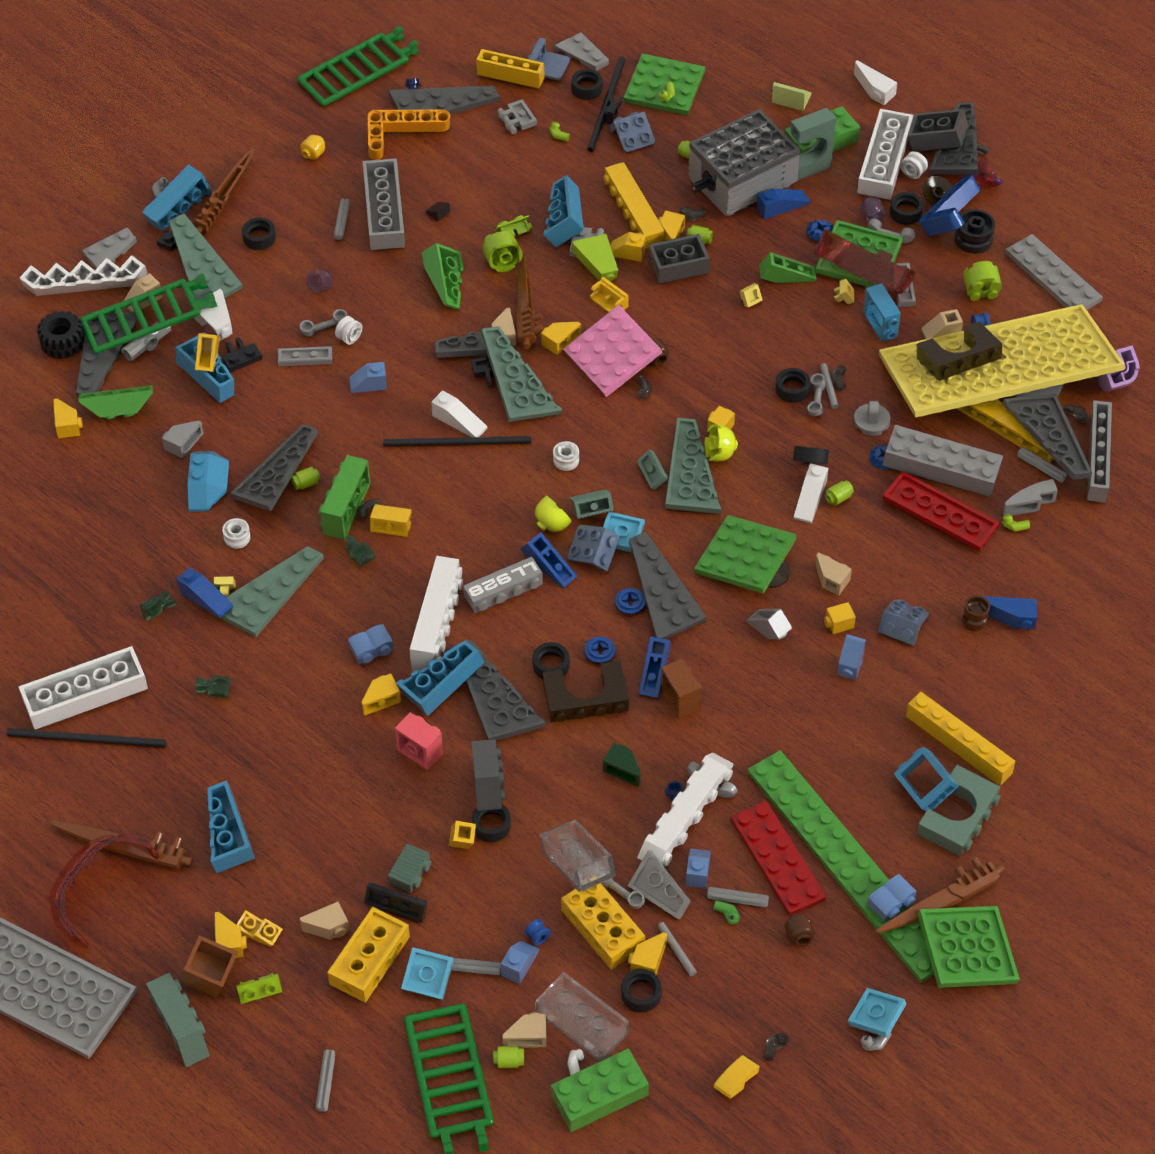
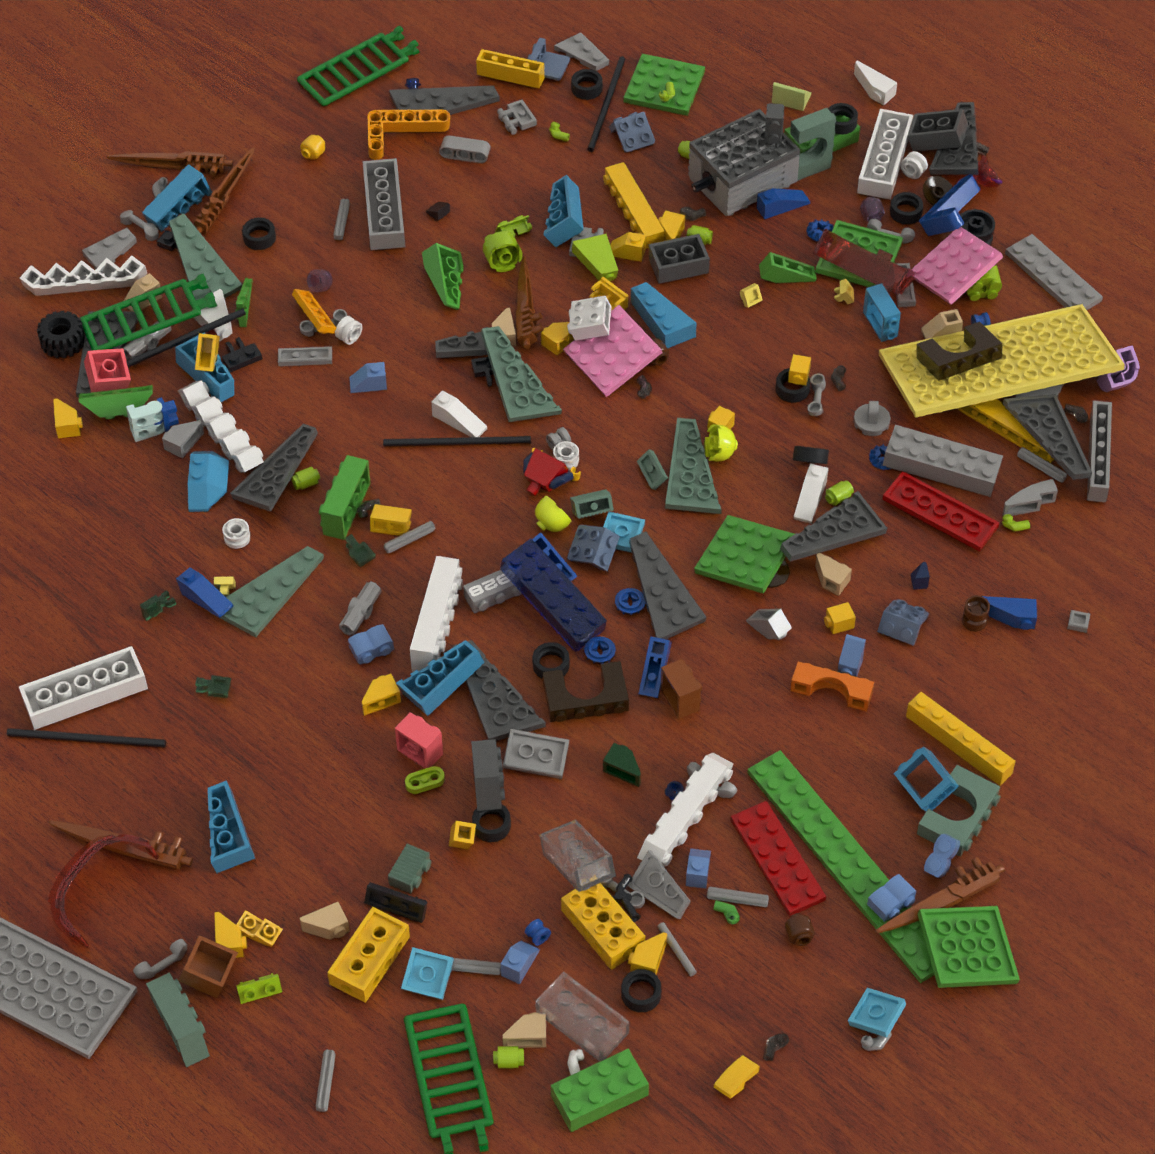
black plate [605,95,622,124] -> none
light grey bar [820,363,839,409] -> none
none -> coral brick [84,348,131,393]
none -> dark orange piece [106,151,233,176]
none -> light grey bar [120,210,159,241]
none -> black piece [126,308,246,368]
none -> light aqua hips [126,397,179,442]
none -> light grey bar [133,939,187,979]
none -> white brick [178,380,264,472]
none -> bright green wing [235,278,253,327]
none -> light orange plate [292,289,336,334]
none -> light grey piece [339,581,381,636]
none -> light grey axle [383,521,436,553]
none -> lime plate [405,766,445,794]
none -> light grey beam [439,136,491,163]
none -> clear blue brick [500,538,607,652]
none -> light grey tile [503,729,569,779]
none -> red torso [523,448,581,496]
none -> light grey wheel [546,427,571,451]
none -> white brick [567,296,611,341]
none -> black piece [612,874,641,922]
none -> dark azure wedge [631,282,697,348]
none -> dark grey brick [764,103,784,144]
none -> dark grey wing [780,491,887,561]
none -> yellow brick [788,354,811,385]
none -> orange arch [790,661,874,712]
none -> black tyre [828,103,858,135]
none -> bright pink plate [909,227,1003,304]
none -> dark blue slope [910,562,930,590]
none -> medium blue brick [924,834,960,878]
none -> light grey tile [1067,610,1090,633]

